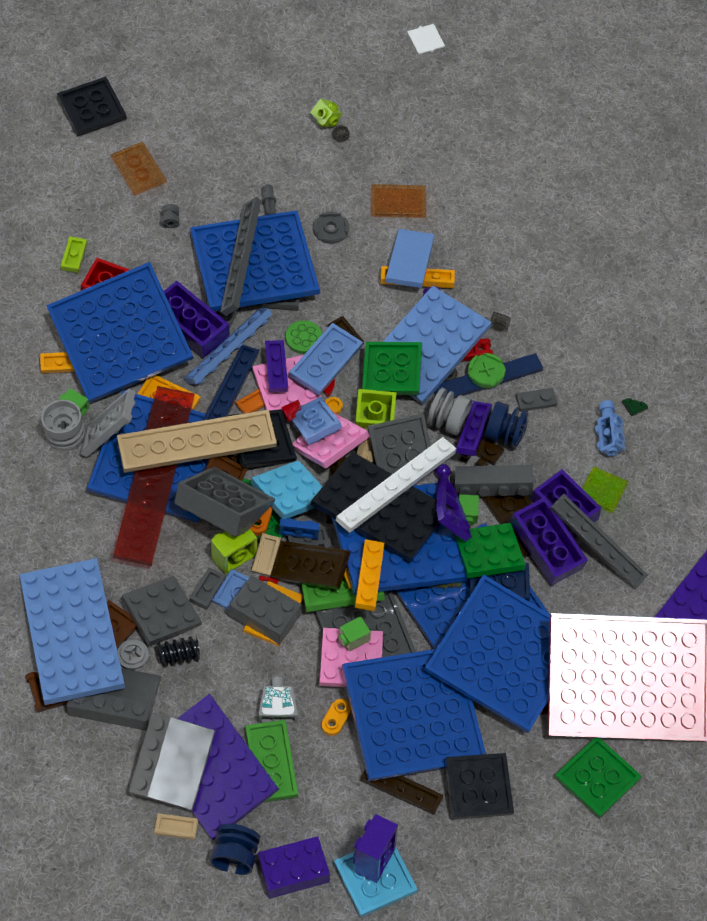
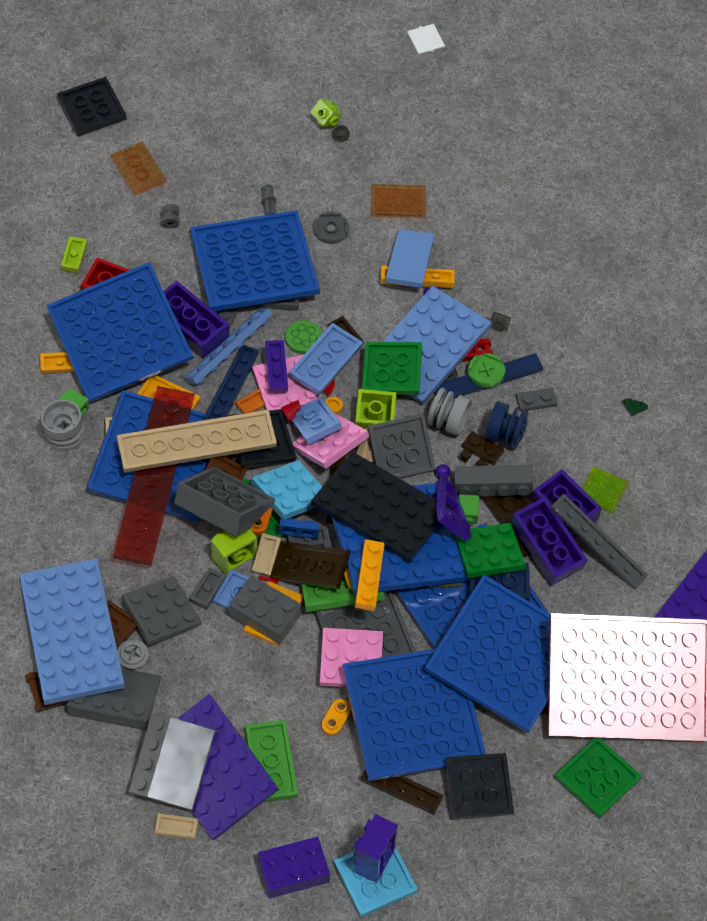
light grey plate [80,388,135,457] -> none
black piece [157,636,200,667] -> none
dark blue wheel [210,824,260,875] -> none
dark grey plate [220,197,261,316] -> none
torso [259,677,298,723] -> none
white plate [336,437,457,533] -> none
bright green brick [338,616,371,651] -> none
dark purple plate [456,401,492,456] -> none
medium blue brick [595,400,625,456] -> none

